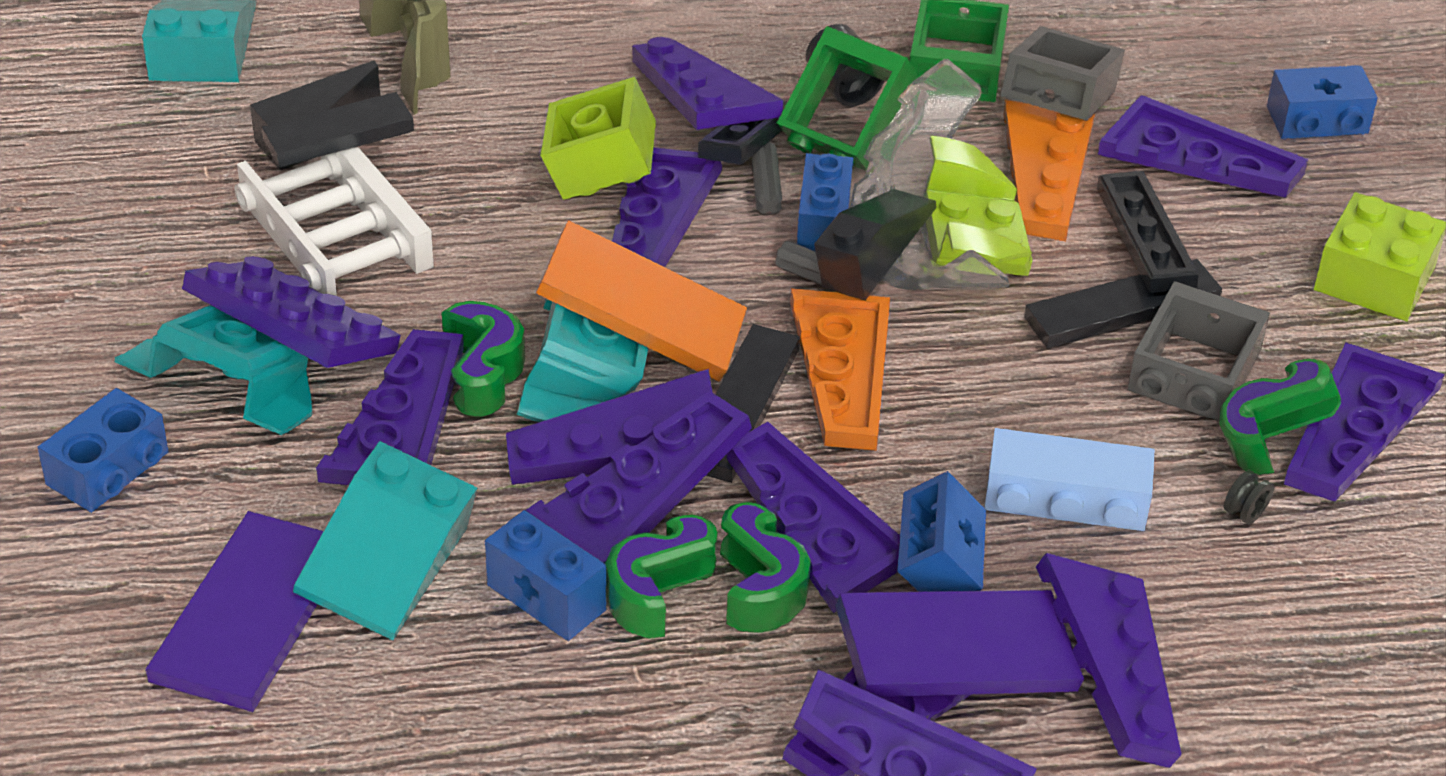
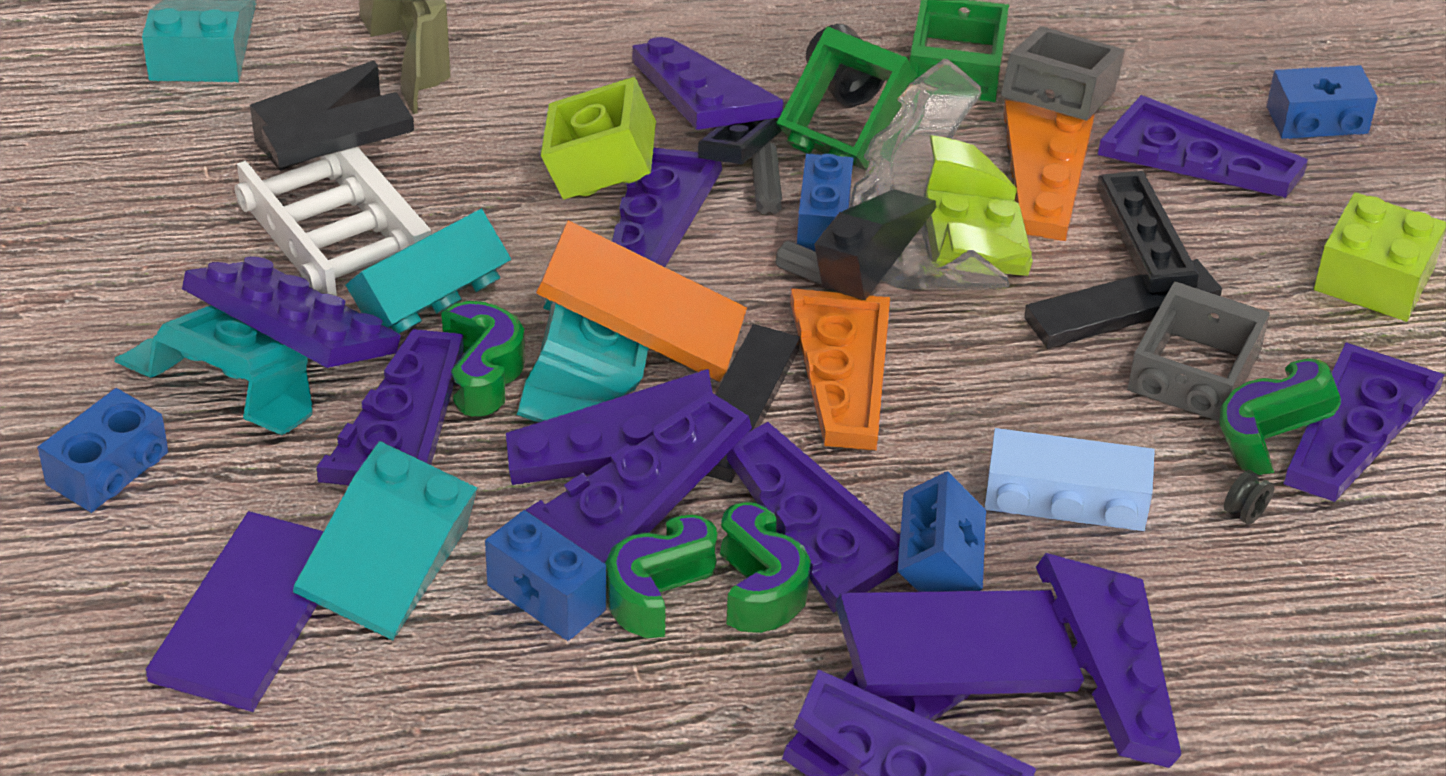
none -> teal brick [345,208,512,334]

